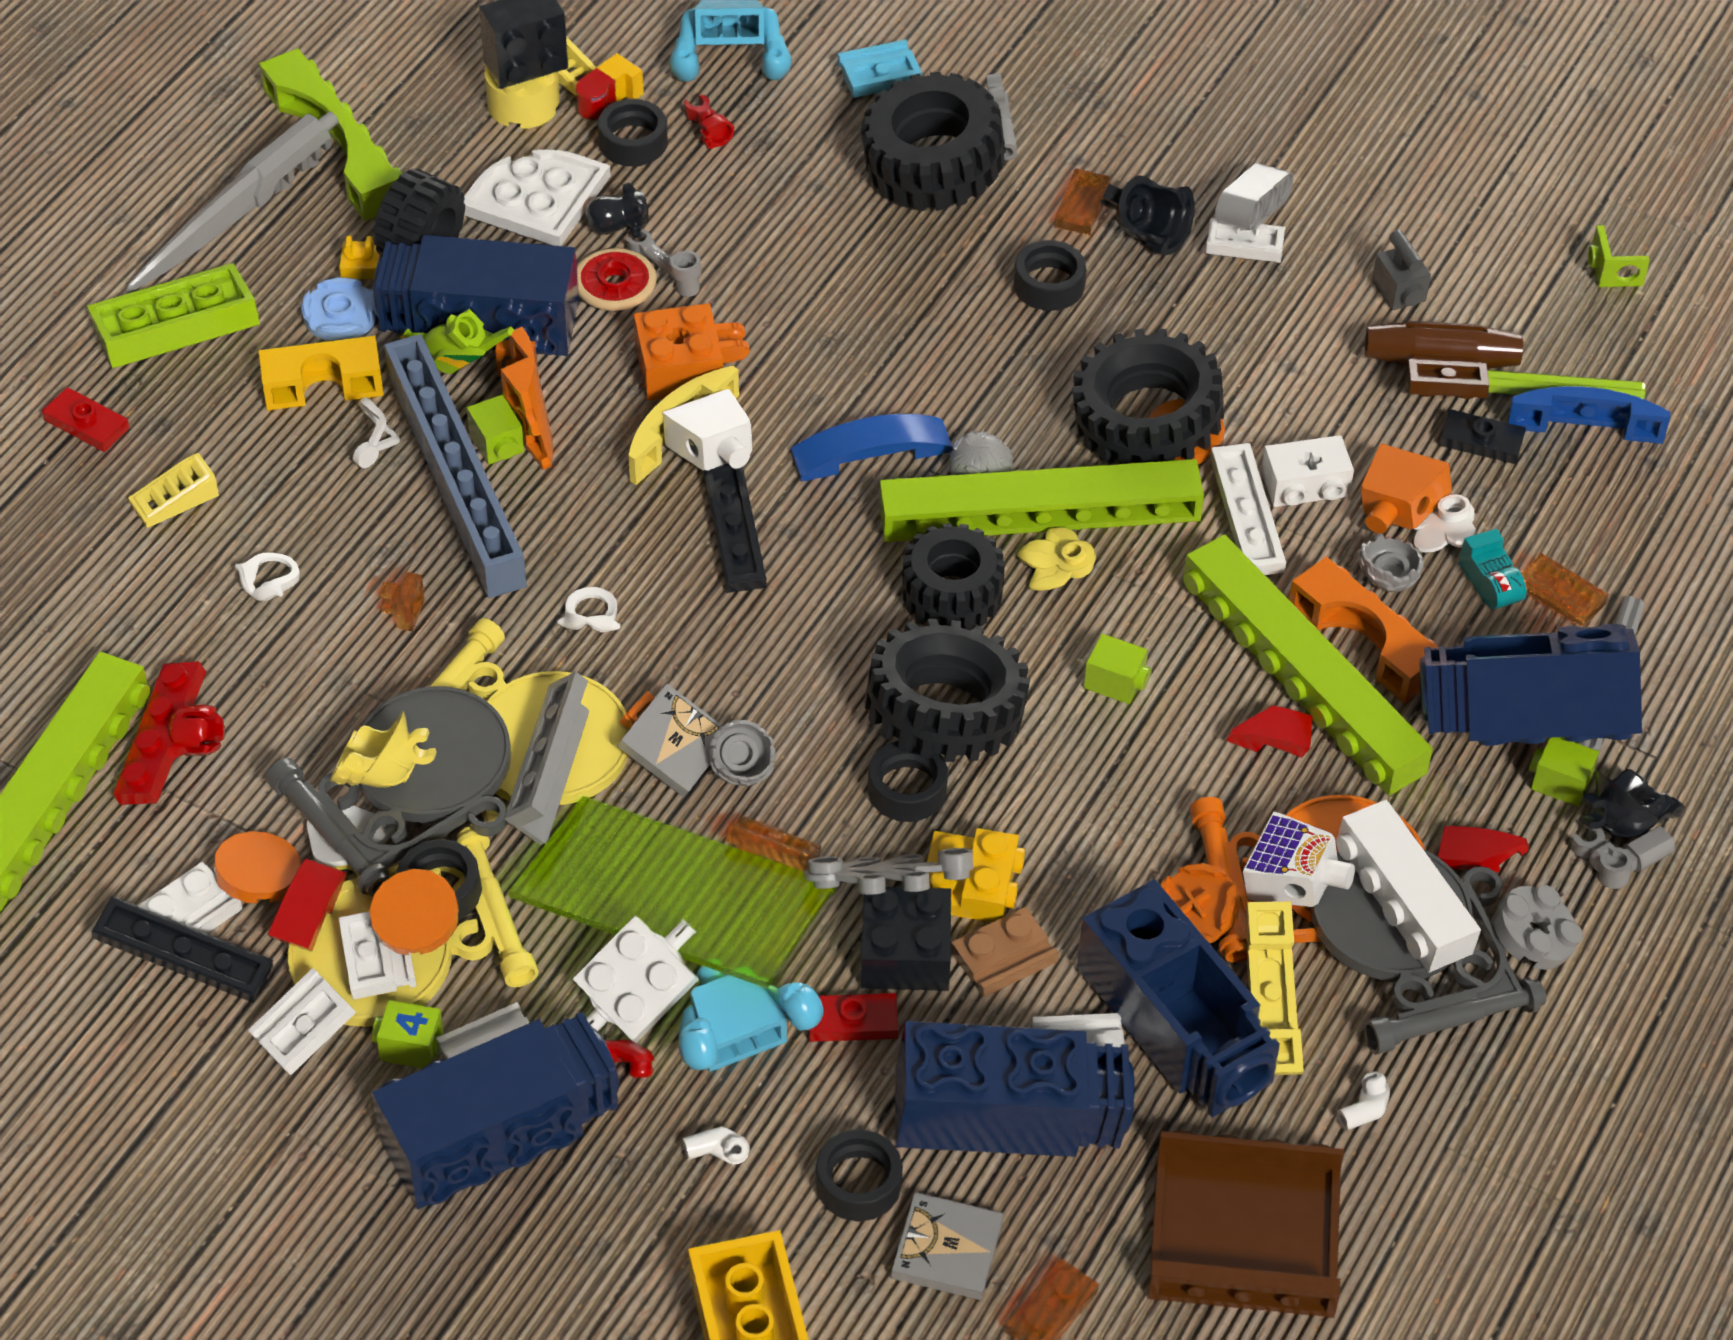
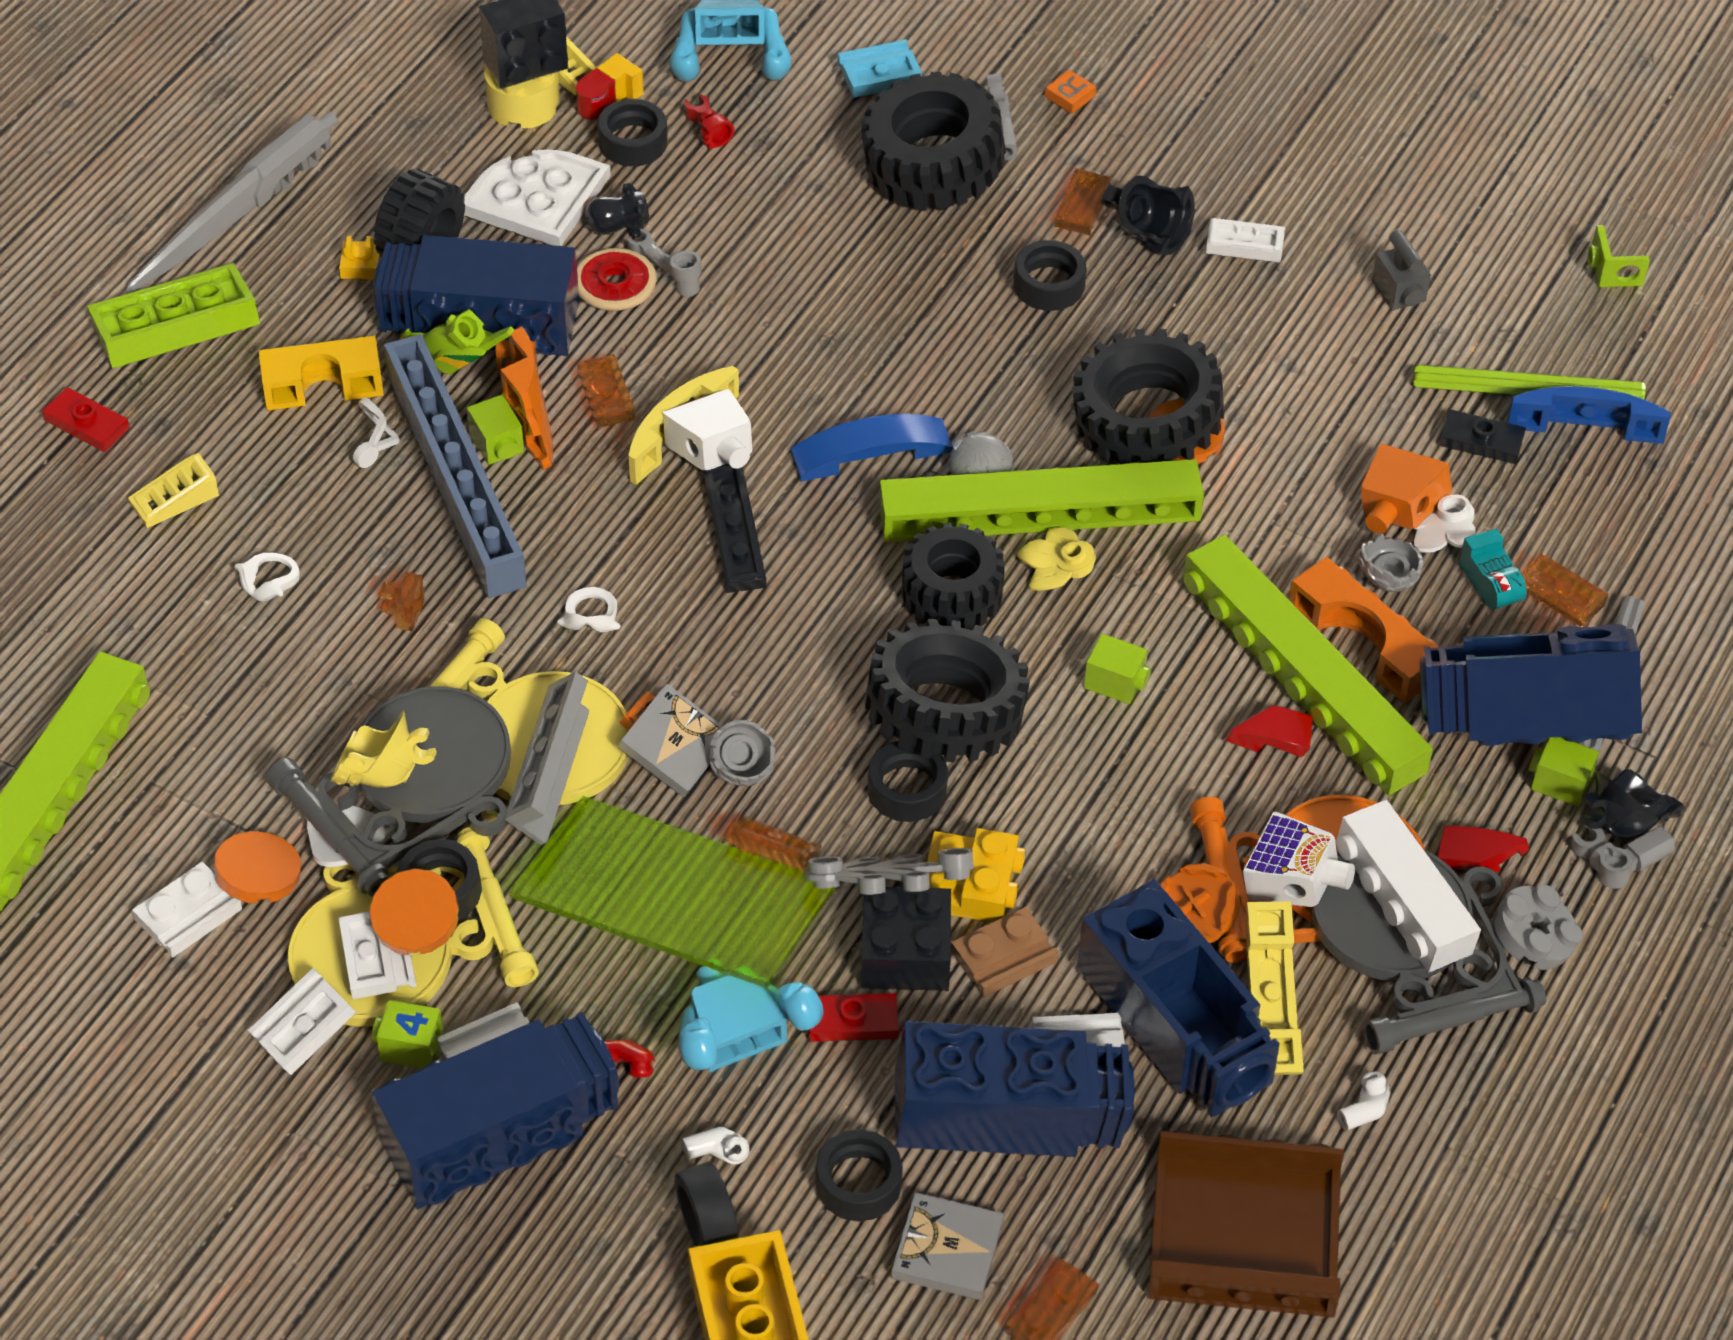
black tile [92,896,273,1003] -> none
red plate [113,661,225,805] -> none
lime arch [259,48,402,221] -> none
red slope [268,859,347,952] -> none
light blue tile [301,277,378,341] -> none
white plate [573,916,699,1043] -> none
orange hinge [634,303,750,401] -> none
white plate [1210,443,1286,575] -> none
light grey beam [1215,163,1293,231] -> none
white brick [1261,435,1354,507] -> none
reddish brown plate [1365,321,1523,399] -> none
none -> clear orange plate [577,354,635,428]
none -> black tyre [674,1161,739,1247]
none -> orange tile [1045,70,1096,114]

